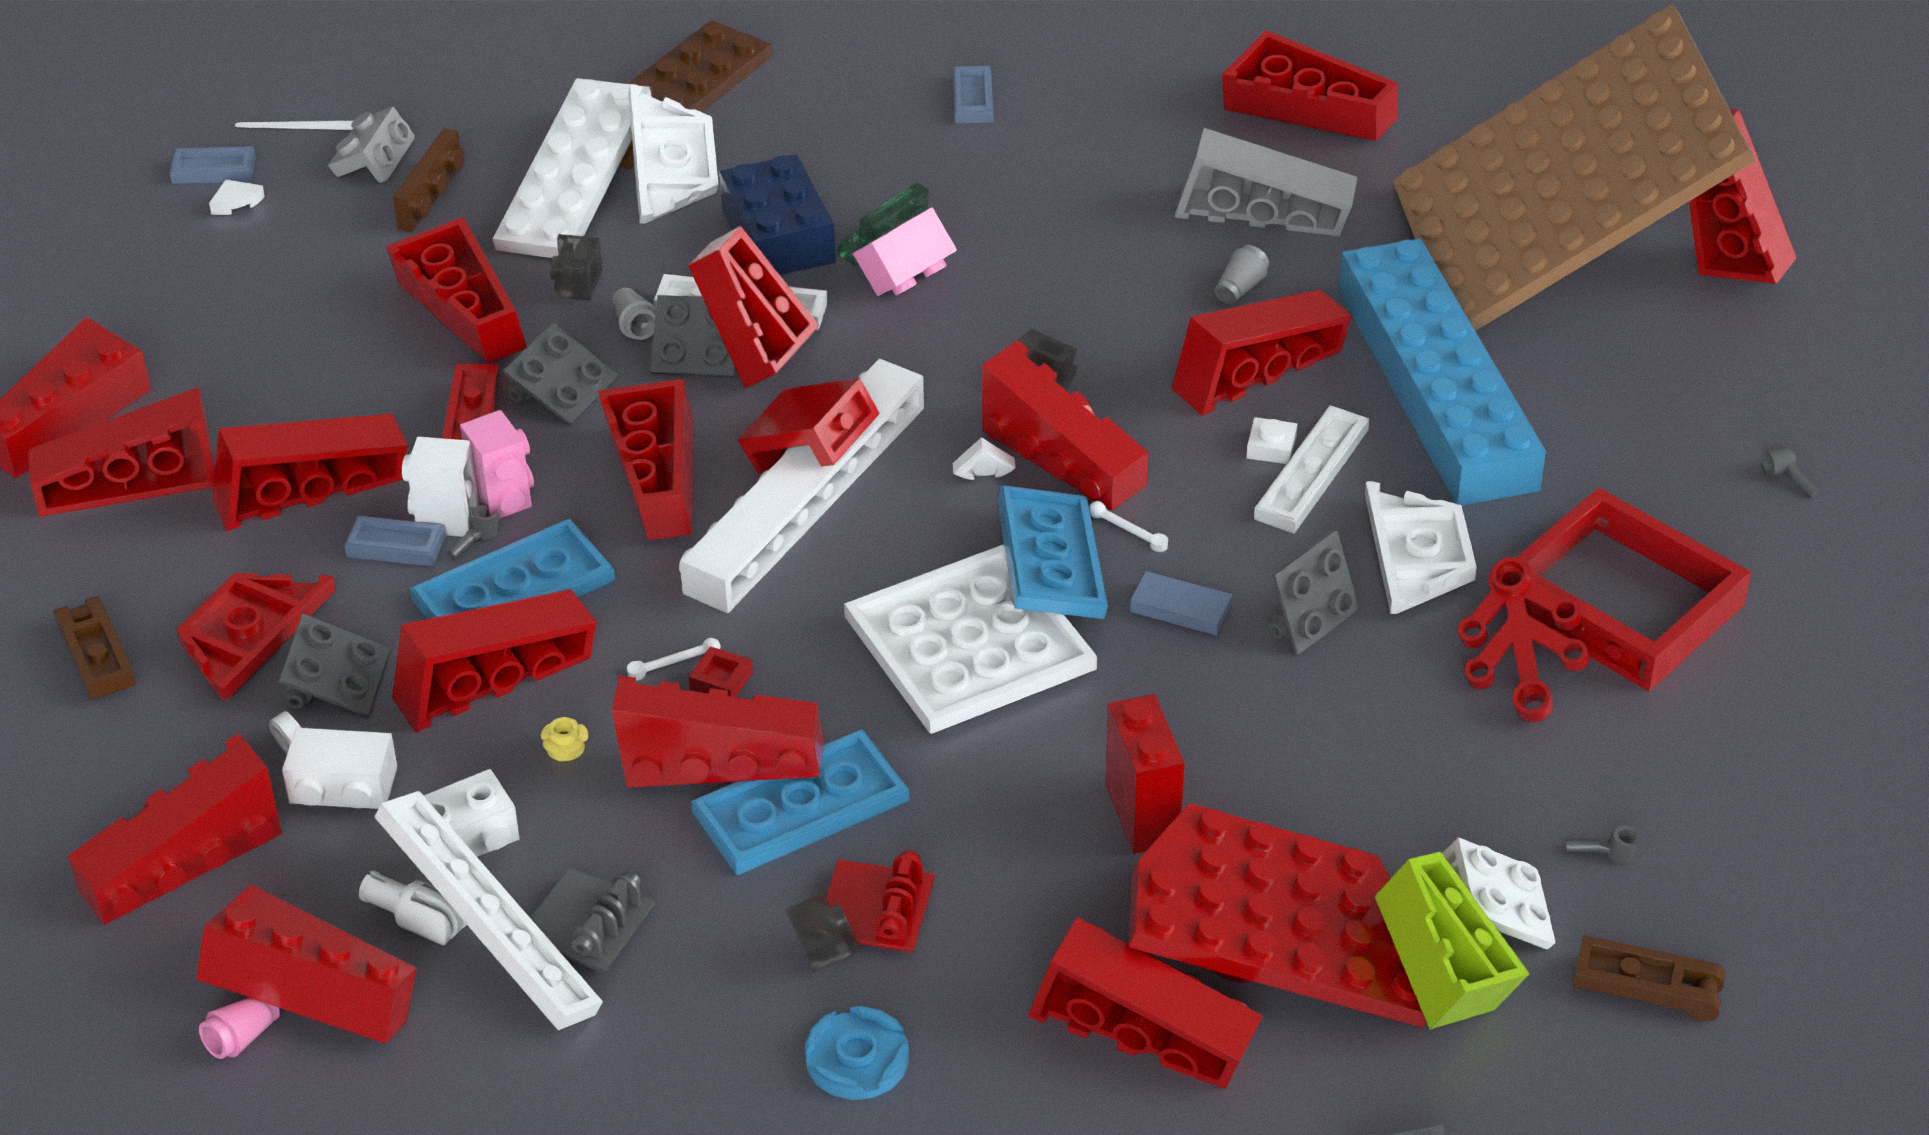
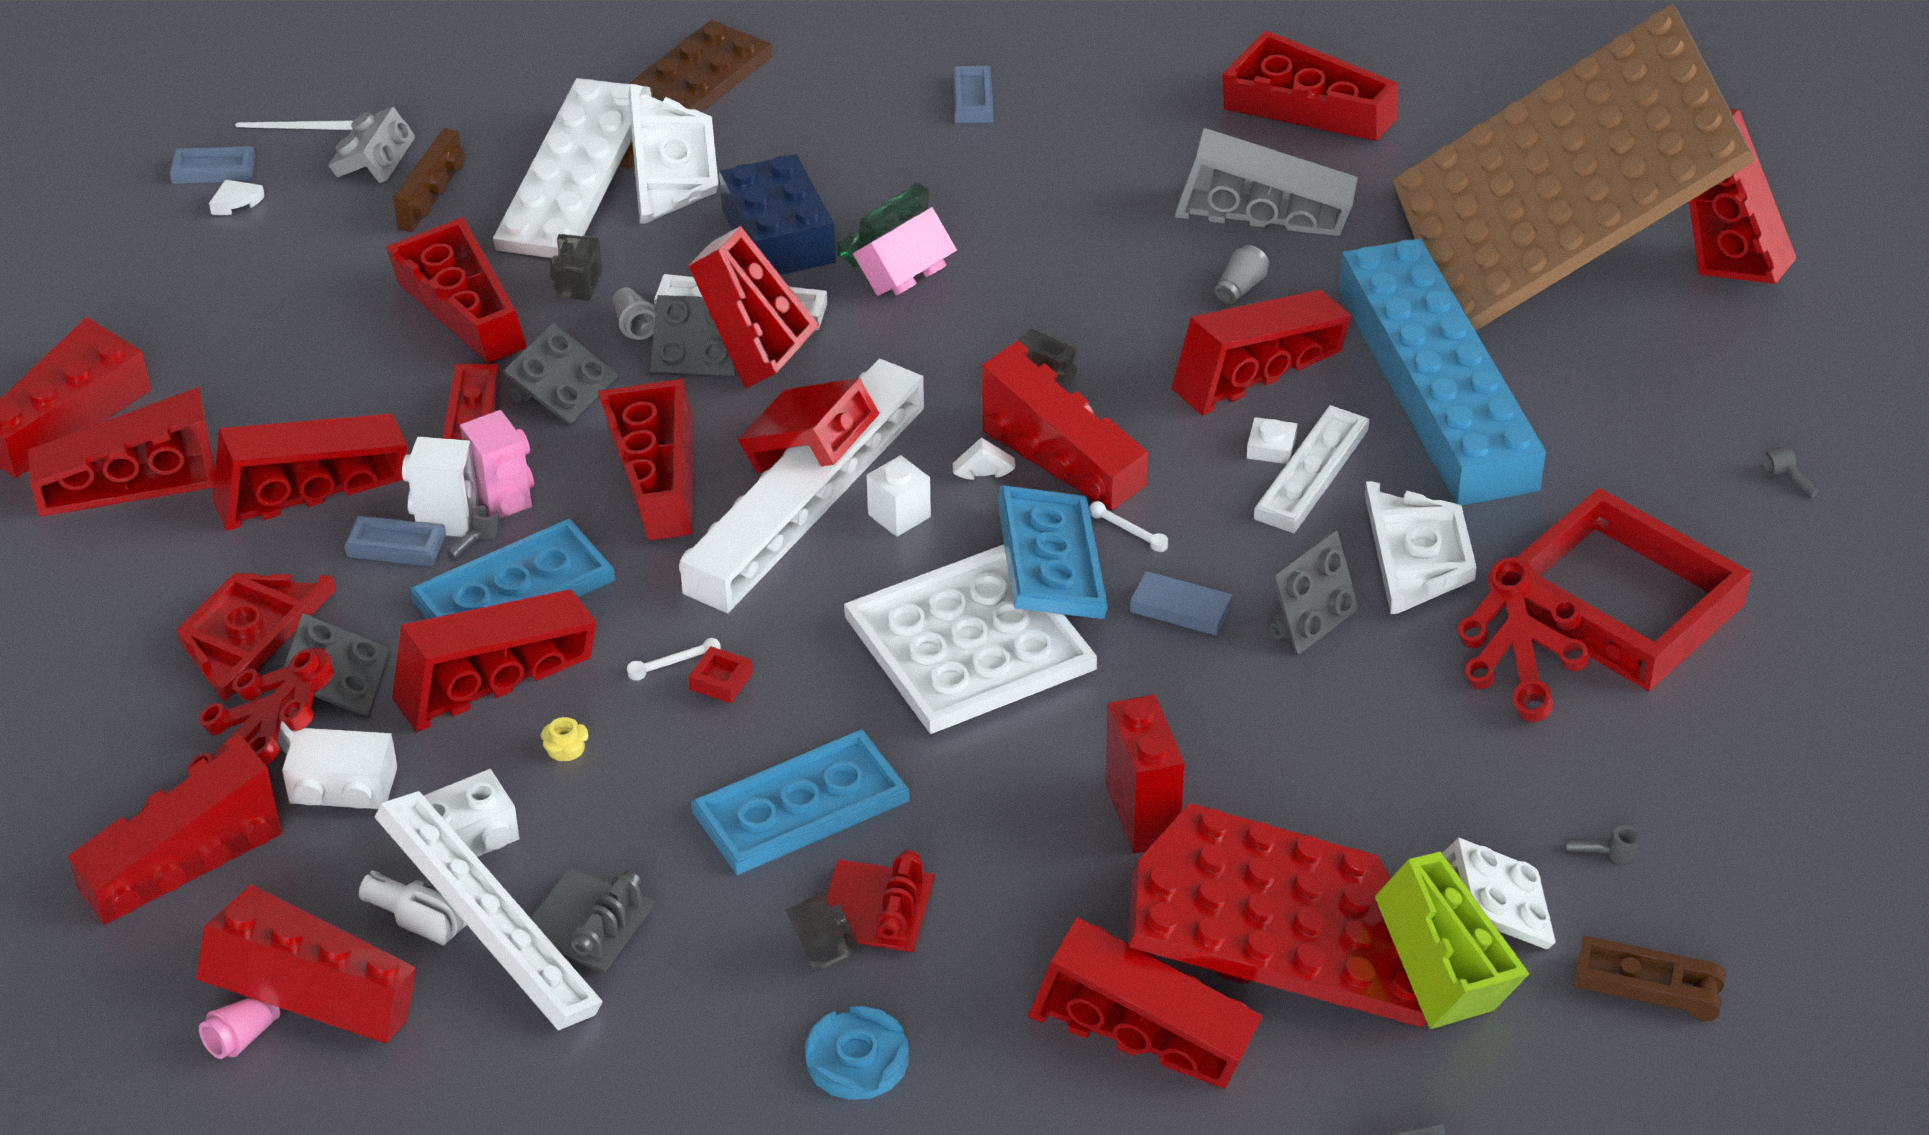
reddish brown plate [53,596,136,700] -> none
red wedge [612,675,824,788] -> none
none -> red plant [187,647,334,777]
none -> white brick [867,455,931,537]

